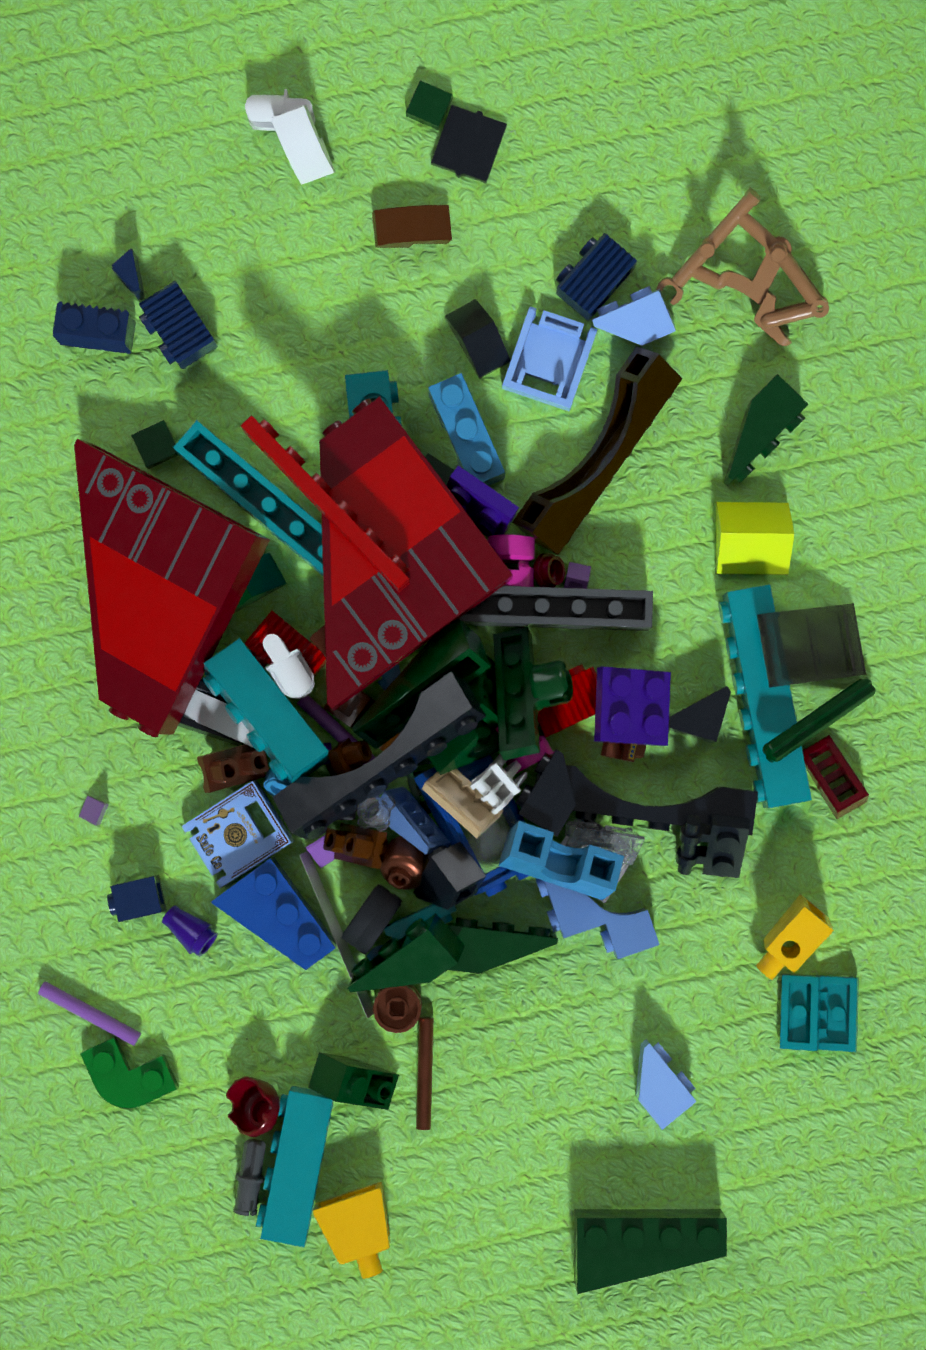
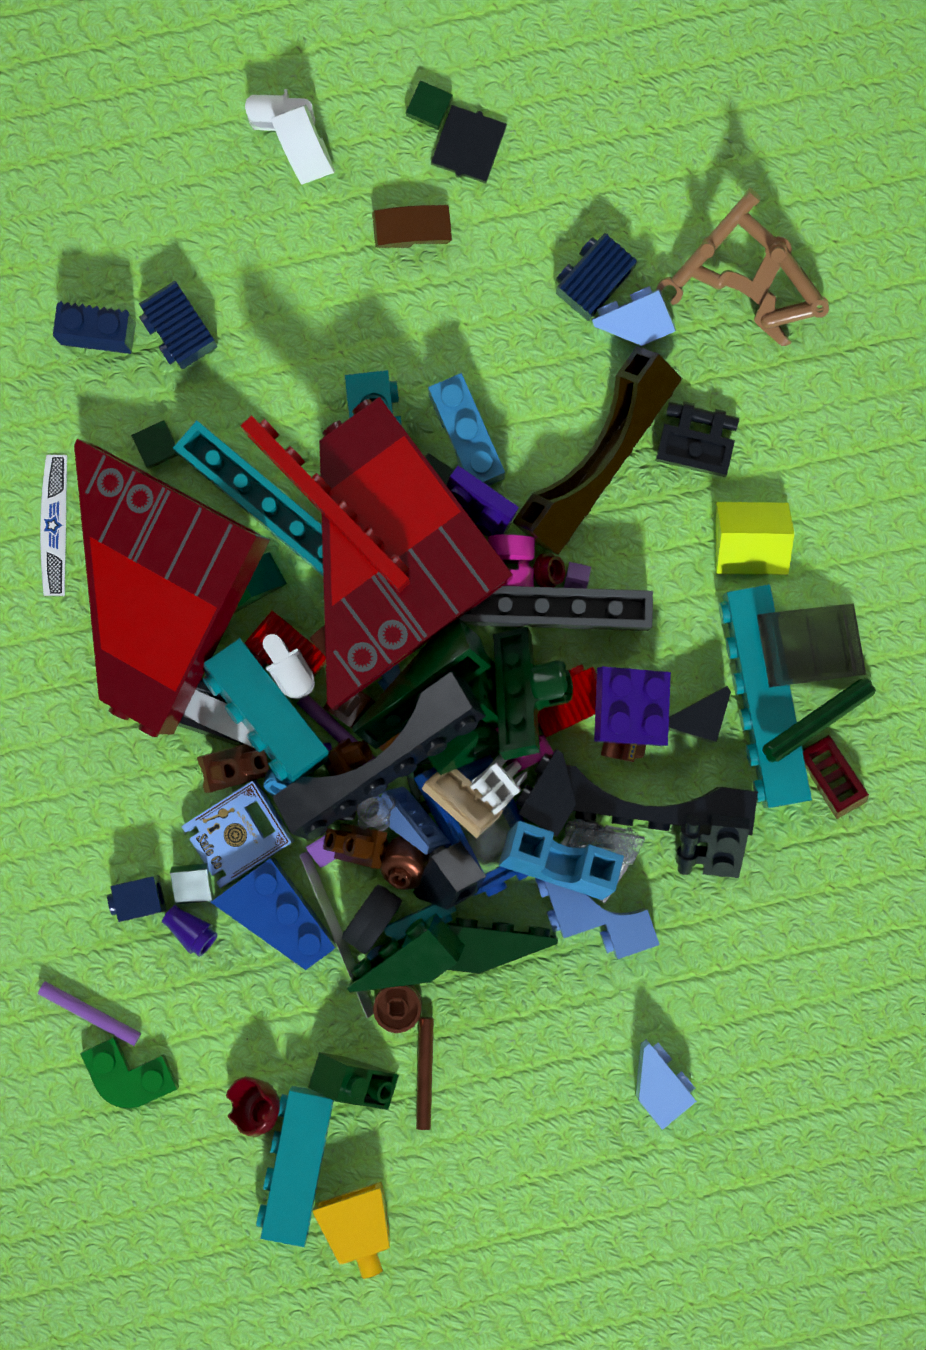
medium lavender piece [79,796,109,825] -> none
dark blue slope [112,249,145,300] -> none
dark grey axle [233,1139,266,1216] -> none
black slope [445,299,511,379] -> none
light blue container [502,306,598,412] -> none
dark green wedge [574,1209,727,1294] -> none
dark green slope [724,374,809,486] -> none
yellow torso [756,894,834,980] -> none
teal slope [780,974,859,1052] -> none
none -> white sticker [40,455,67,596]
none -> tile [170,863,212,905]
none -> black plate [655,401,739,477]

